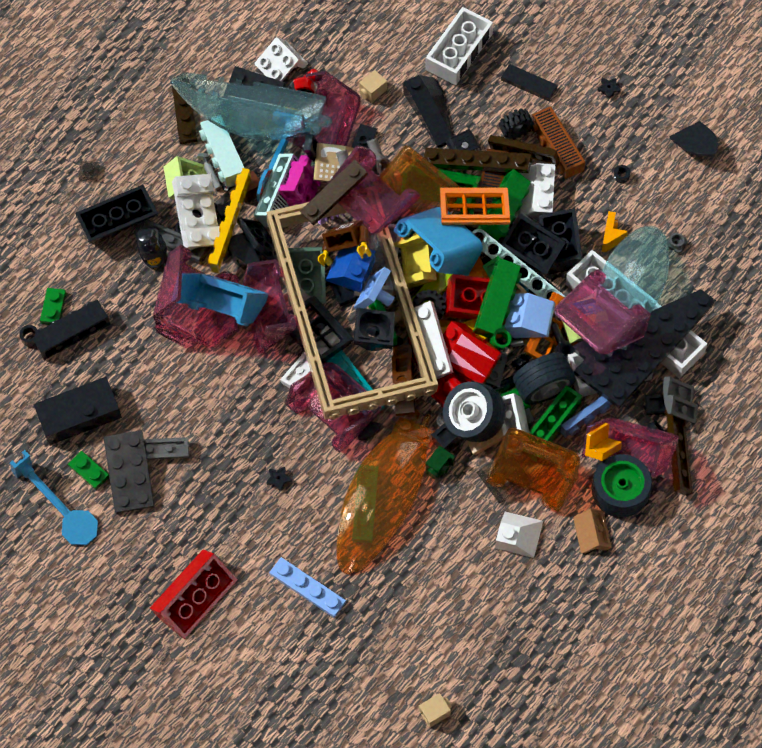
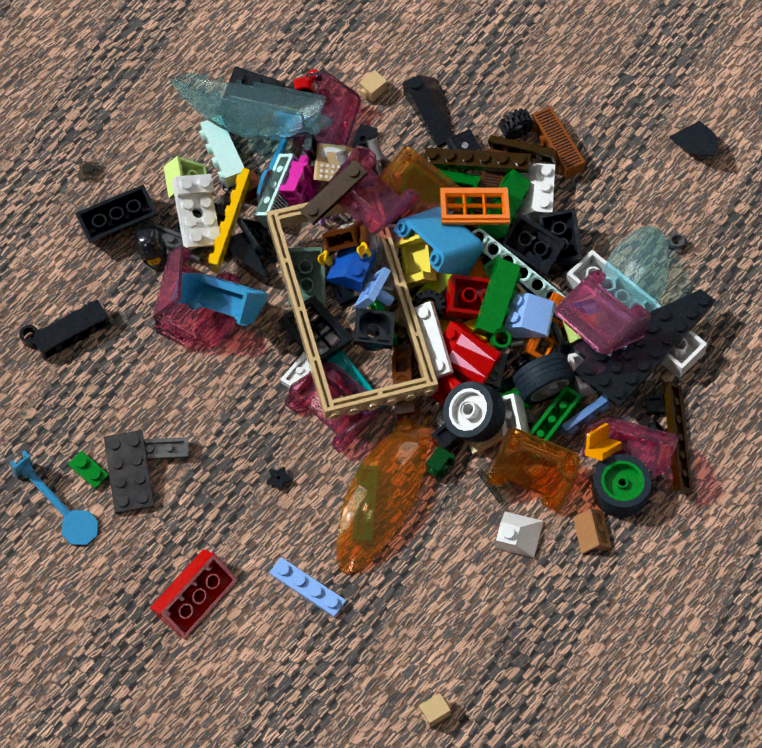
black brick [33,377,122,446] -> none
green plate [40,288,66,325] -> none
dark brown plate [171,78,198,144] -> none
light grey piece [195,153,222,191] -> none
clear pink windscreen [243,259,298,354] -> none
white bracket [255,37,308,82] -> none
black tile [358,420,381,440] -> none
white brick [426,7,493,85] -> none
black tile [501,64,557,101] -> none
black plate [597,78,621,98] -> none
light orange slope [601,211,628,252] -> none
black bush [613,165,630,183] -> none
dark grey slope [663,376,698,424] -> none

